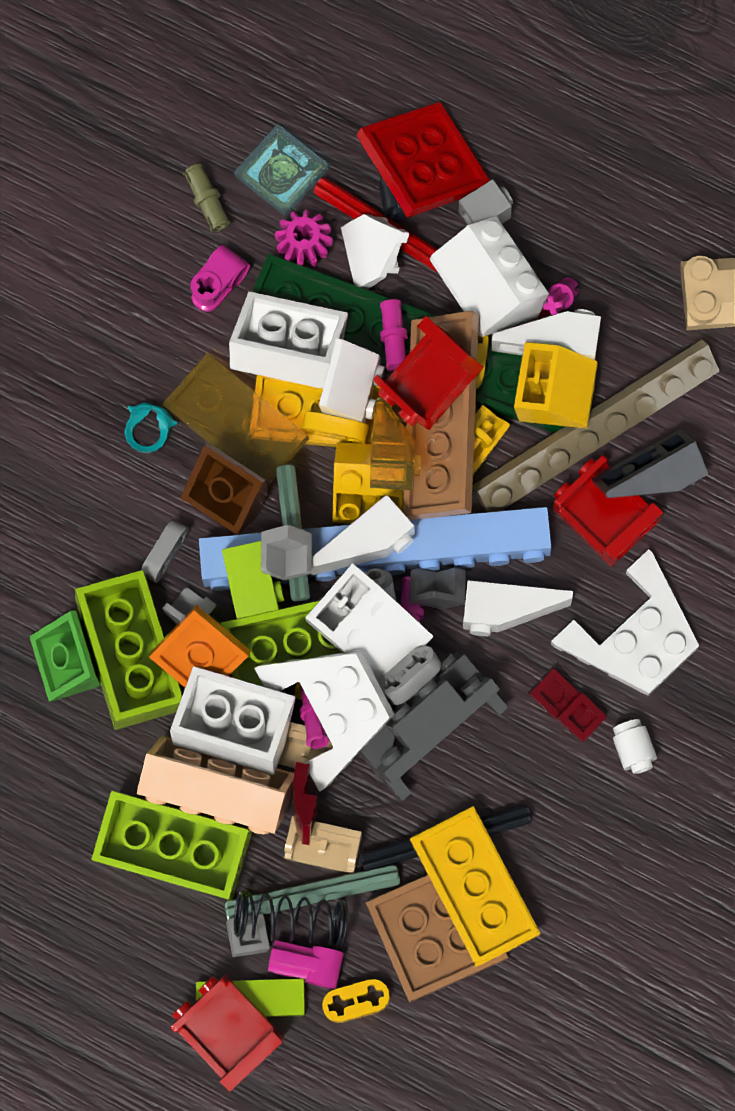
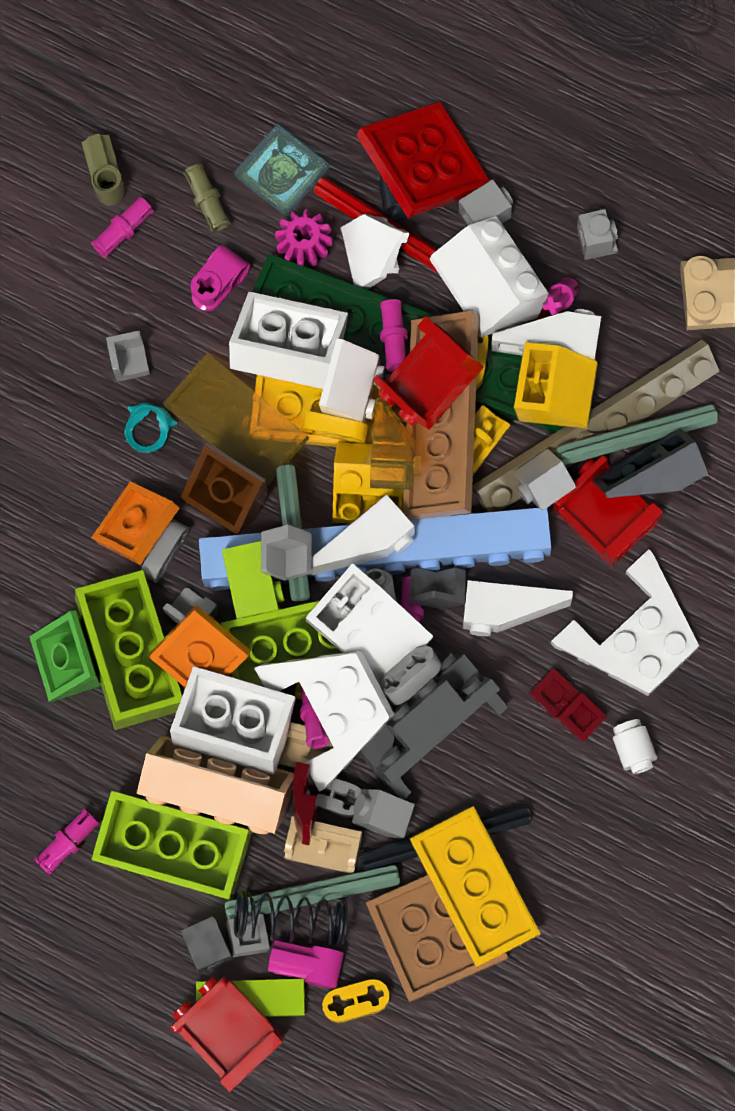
none -> dark pink pin [34,808,100,875]
none -> olive piece [81,133,126,206]
none -> dark pink pin [91,196,154,258]
none -> orange plate [91,481,179,565]
none -> light grey panel [106,331,150,382]
none -> flat silver panel [181,917,233,974]
none -> light grey beam [307,775,362,818]
none -> light grey brick [352,789,415,838]
none -> light grey brick [514,449,576,511]
none -> sand green axle [556,404,718,466]
none -> light grey brick [577,209,618,260]

